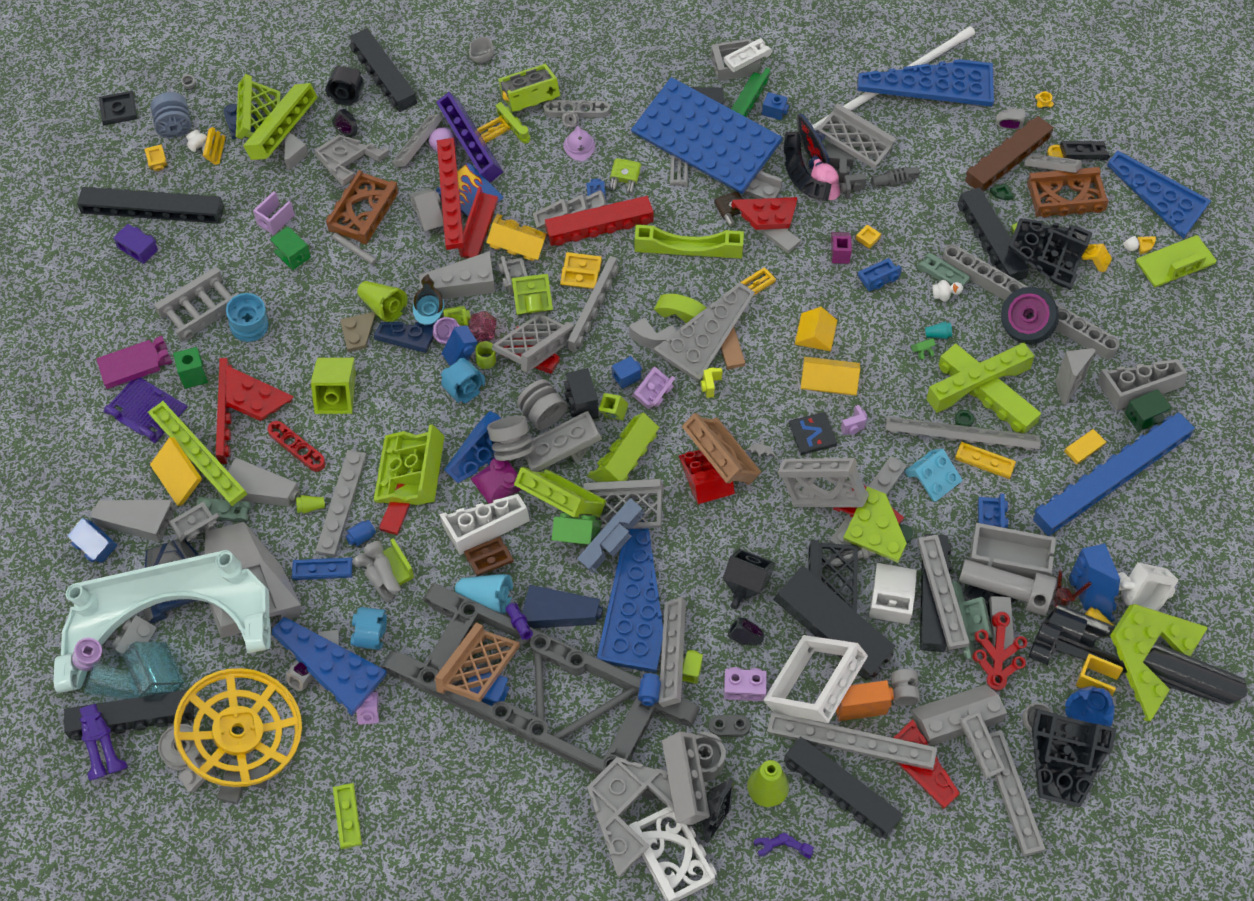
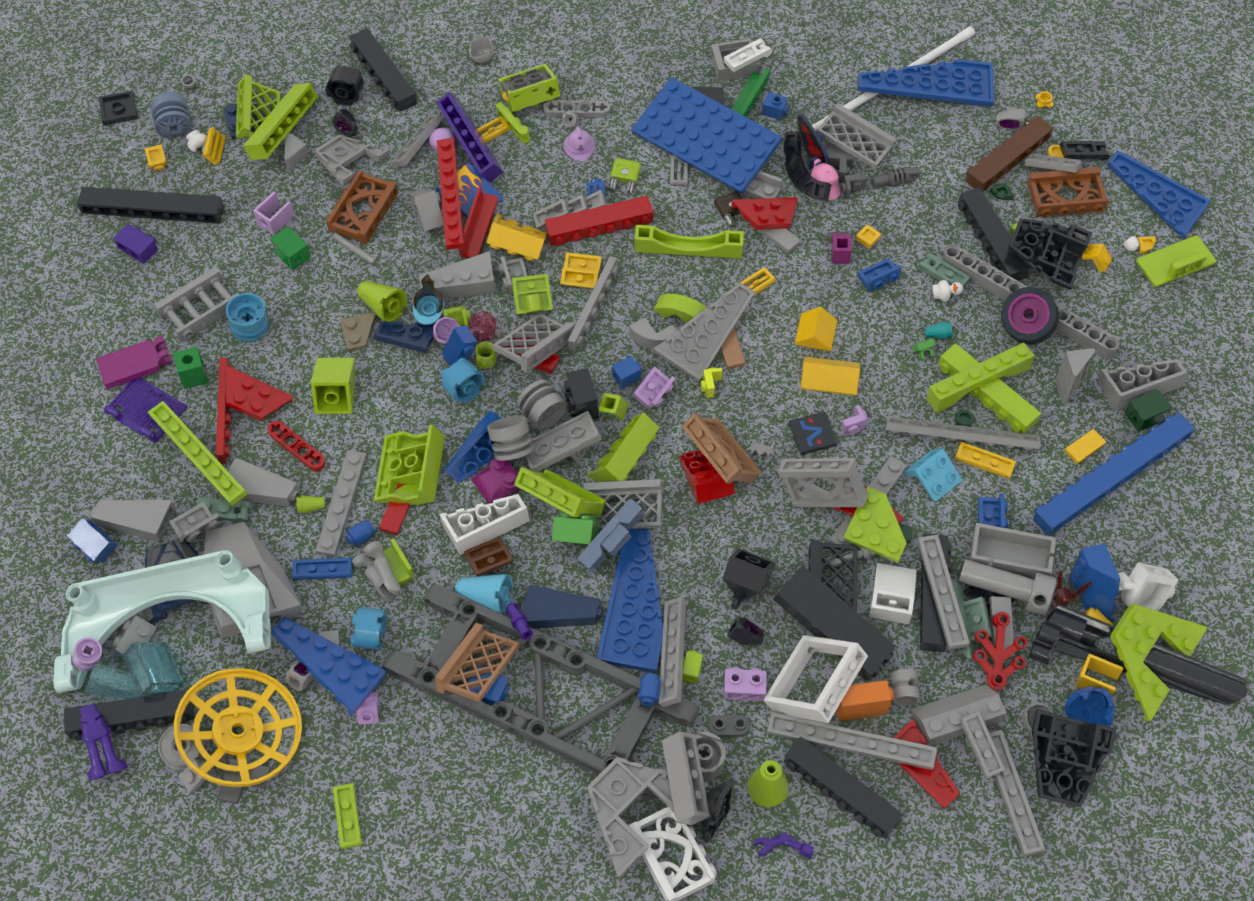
yellow tile [150,437,202,506] -> none

